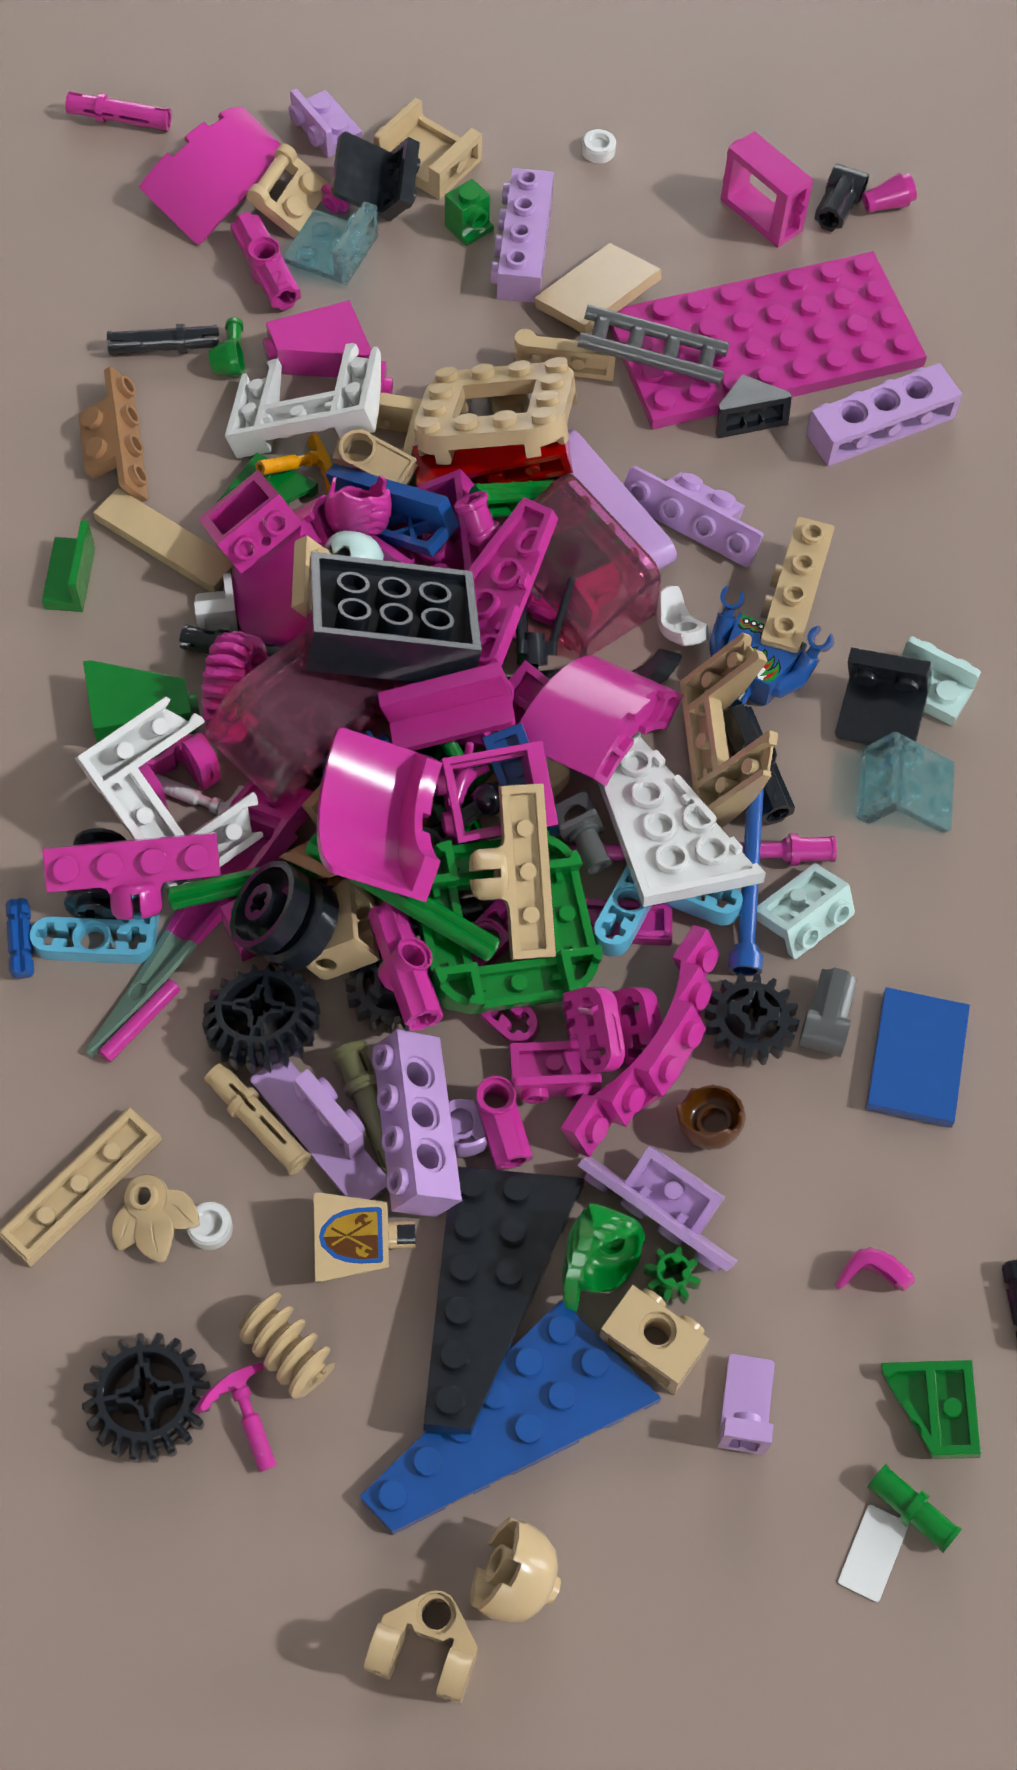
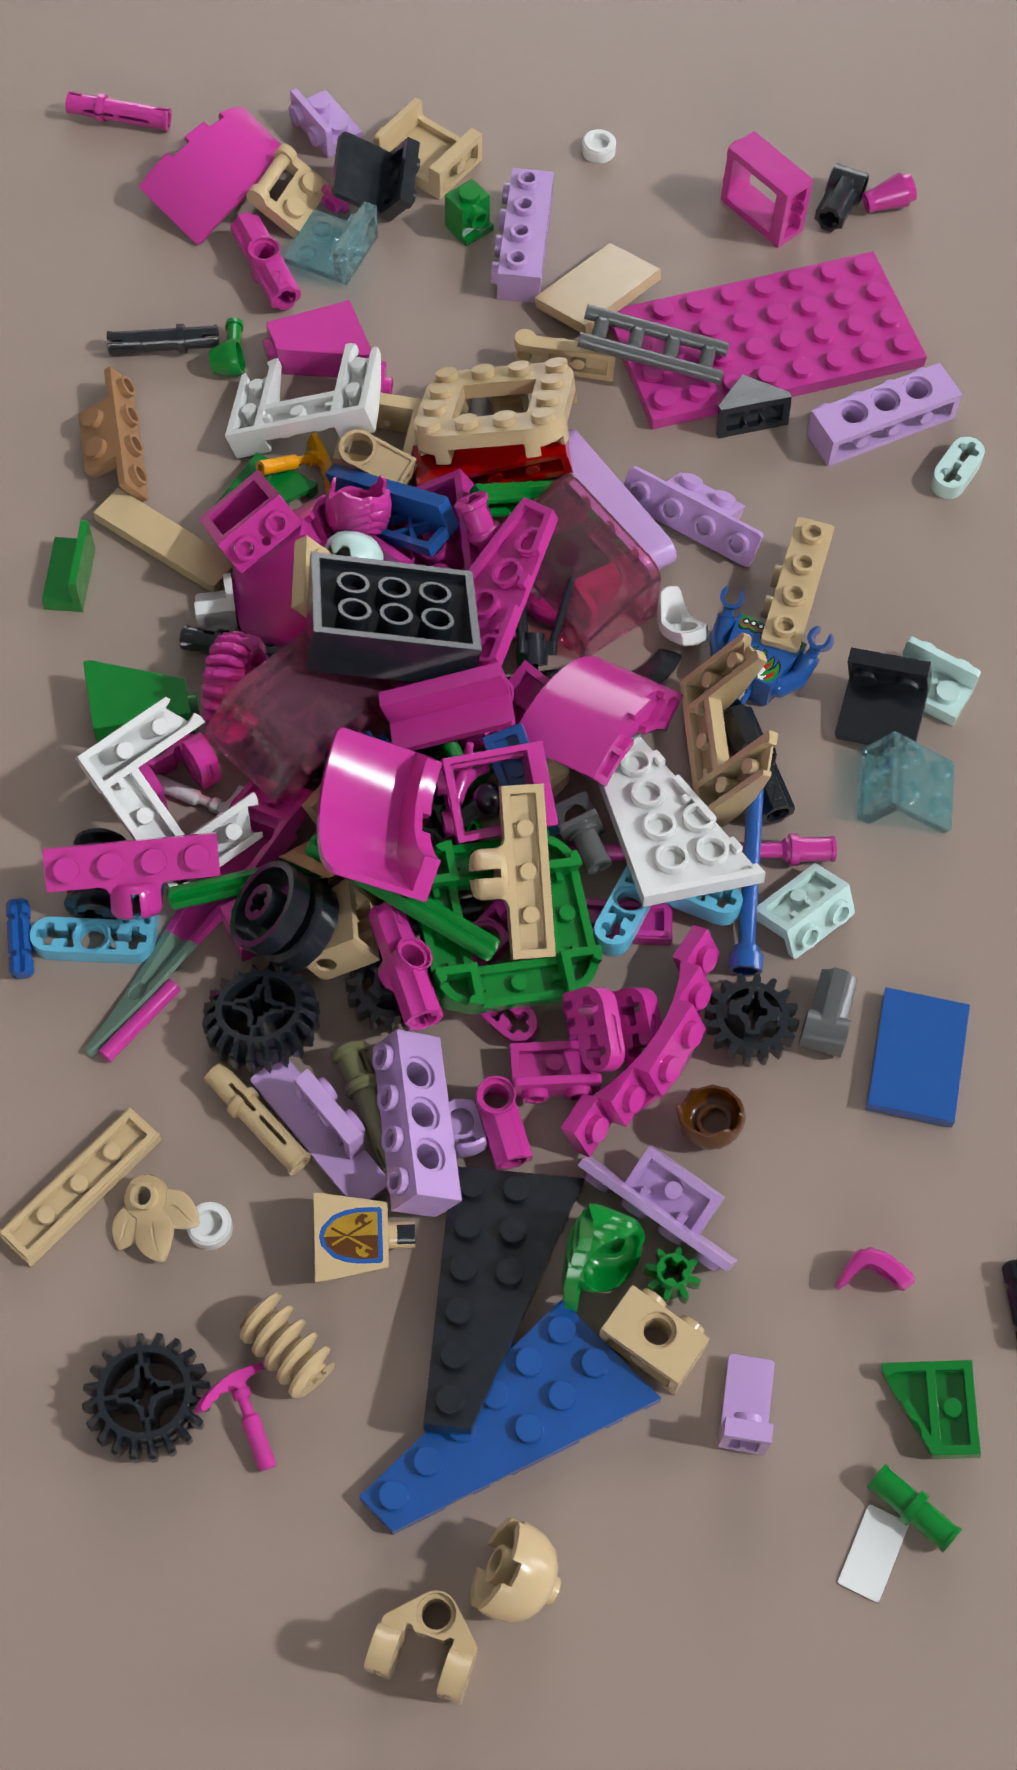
none -> light aqua beam [931,437,985,499]

